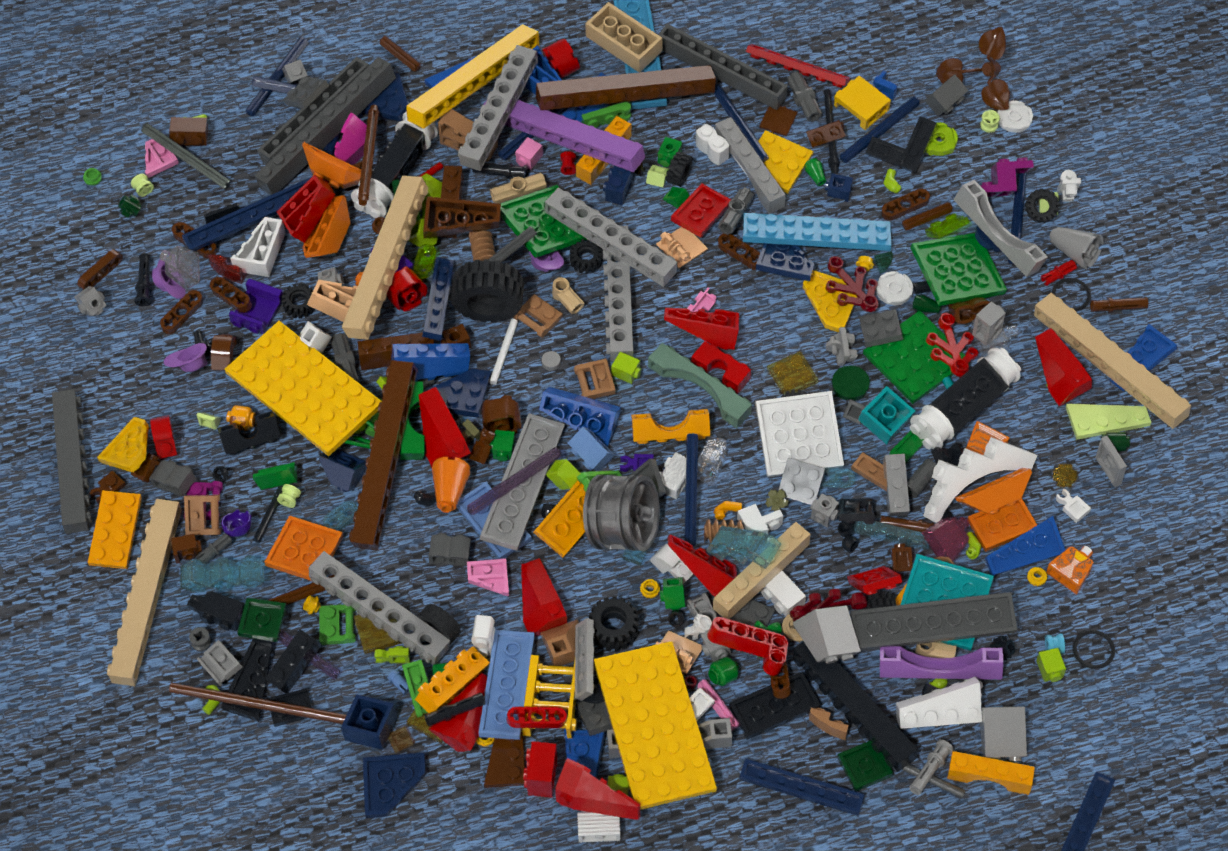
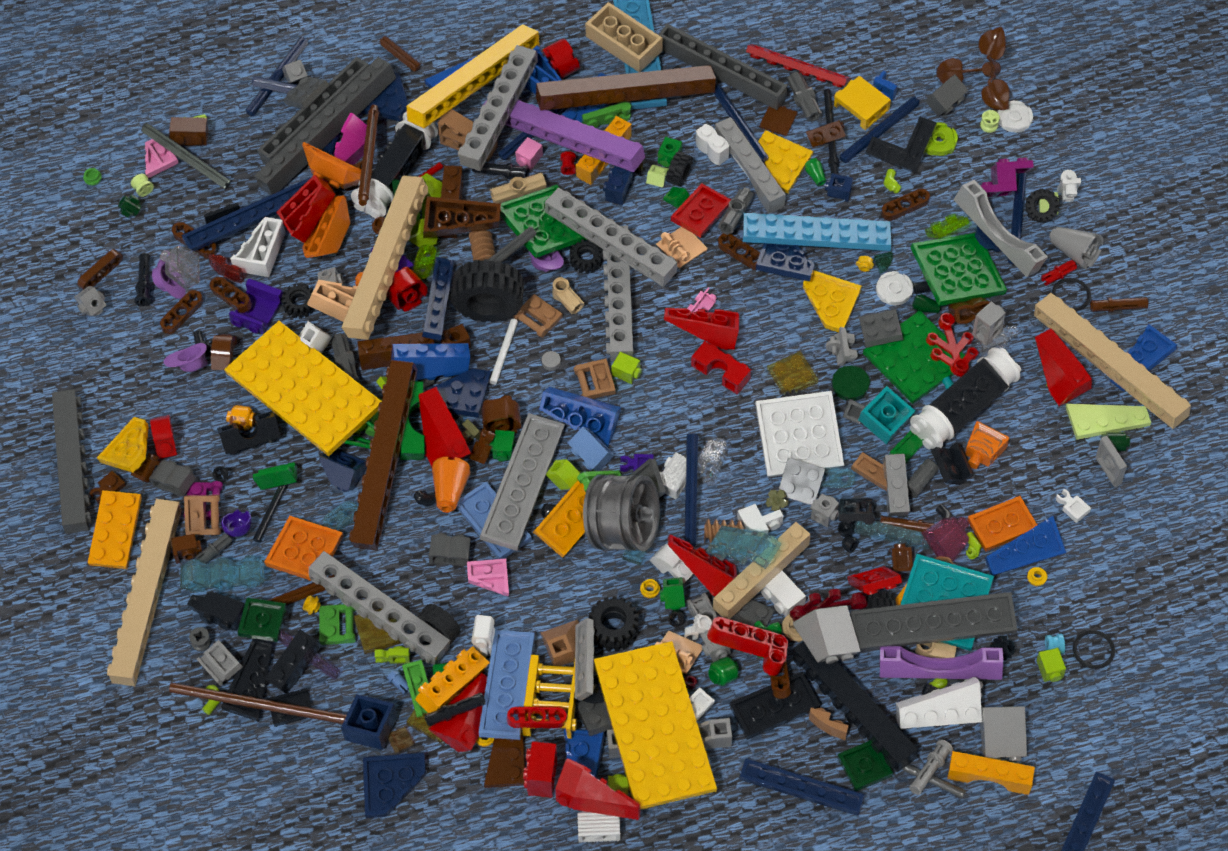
yellowish green slope [197,413,221,430] -> none
yellowish green wheel [277,484,301,508] -> none
clear purple axle [467,447,561,515] -> none
red wedge [521,558,567,637] -> none
light orange arch [631,409,710,444] -> none
sand green arch [648,343,752,429] -> none
bright pink axle [698,679,739,731] -> none
light orange arm [713,501,742,520] -> none
dark red plant [825,256,879,312] -> none
reddish brown axle [902,202,953,230] -> none
white arch [923,437,1037,523] -> none
orange wedge [955,468,1032,514] -> none
orange torso [1046,546,1094,595] -> none
clear yellow gear [1053,464,1077,487] -> none

